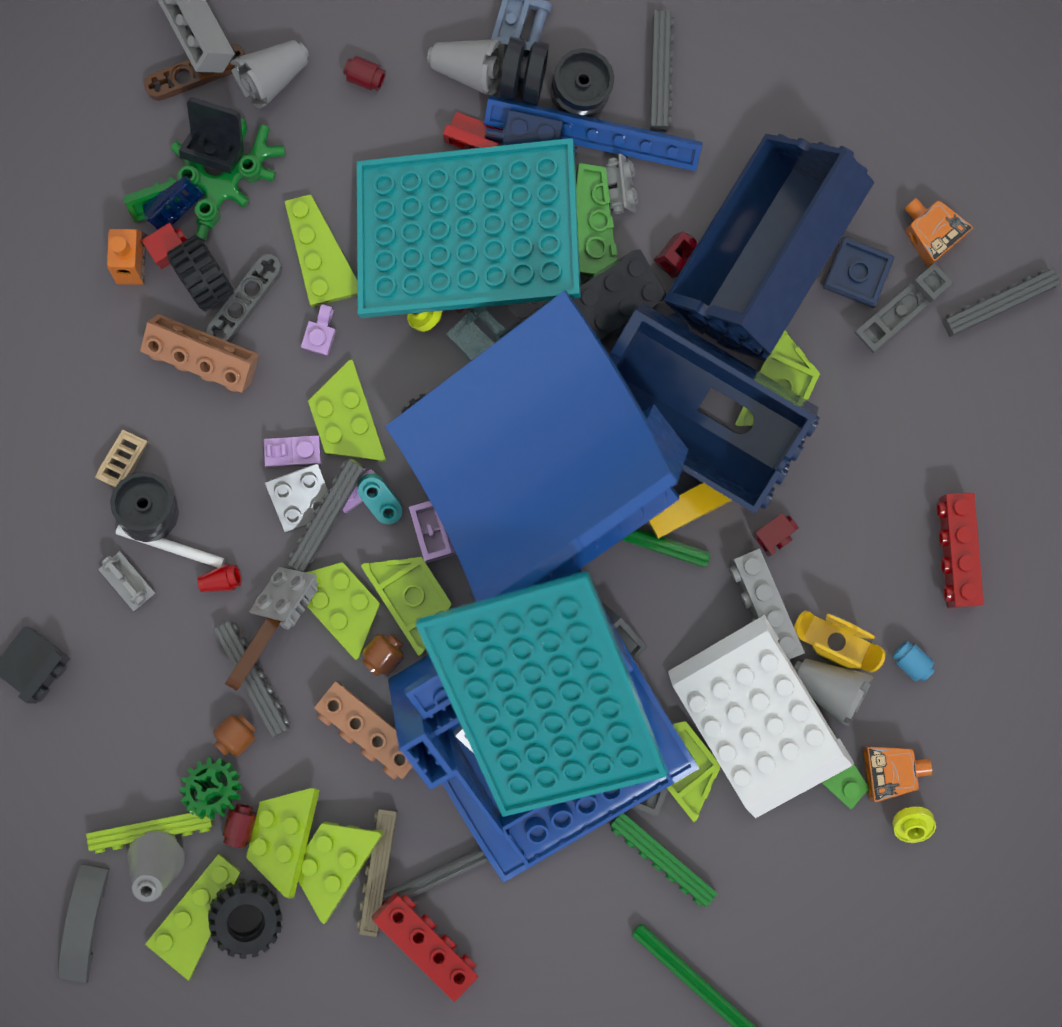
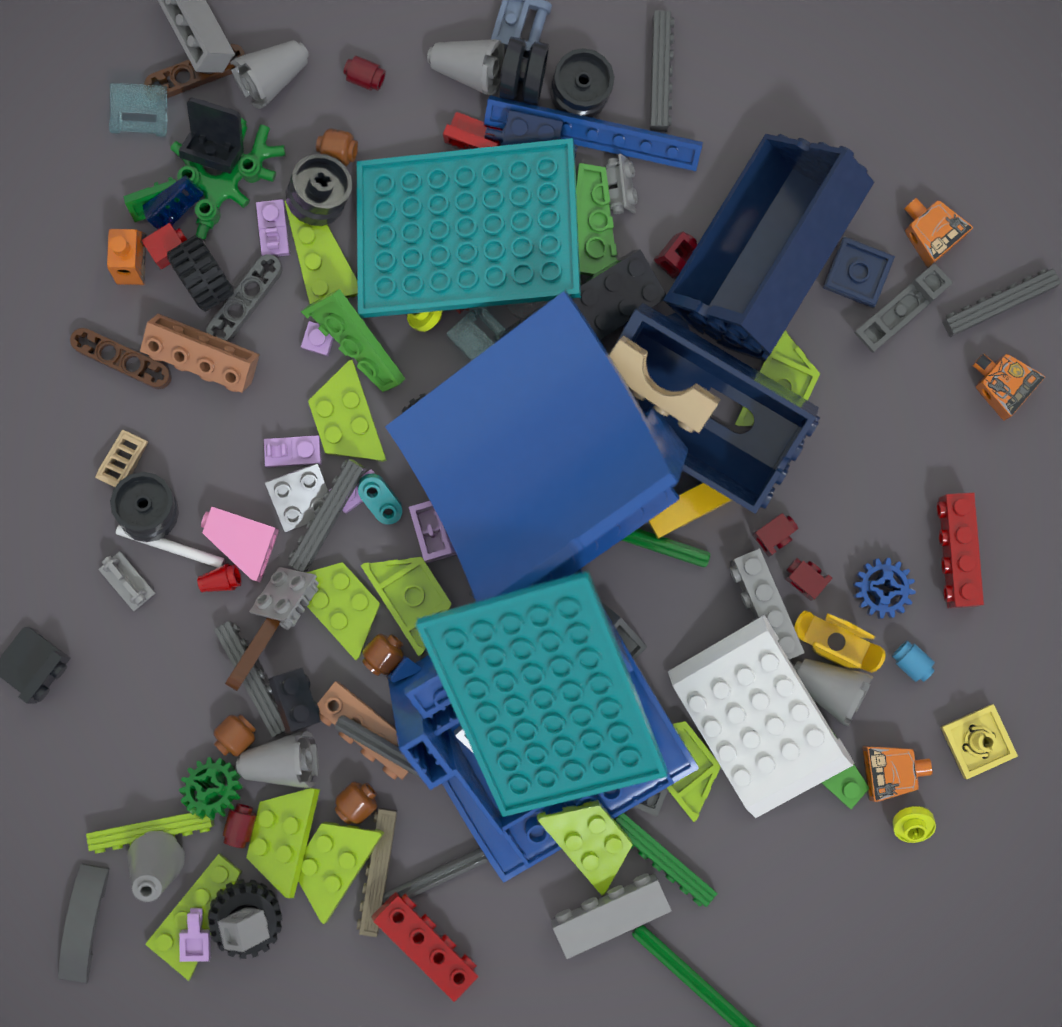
none -> reddish brown beam [70,328,172,389]
none -> clear light blue plate [109,83,167,137]
none -> lavender plate [179,908,211,962]
none -> bright pink slope [201,507,279,583]
none -> light grey brick [218,908,270,952]
none -> light grey cone [236,731,319,788]
none -> lavender plate [256,199,290,257]
none -> black bracket [268,668,321,734]
none -> black wheel [286,154,352,226]
none -> bright green wing [301,289,406,392]
none -> dark orange head [316,128,358,167]
none -> dark grey axle [335,715,421,778]
none -> dark orange head [335,782,377,824]
none -> blue slope [386,655,422,683]
none -> lime wing [536,800,633,895]
none -> light grey brick [551,873,672,959]
none -> tan arch [609,336,721,433]
none -> dark red brick [785,558,832,601]
none -> blue gear [853,558,916,619]
none -> light yellow plate [940,704,1018,779]
none -> torso [972,353,1045,421]

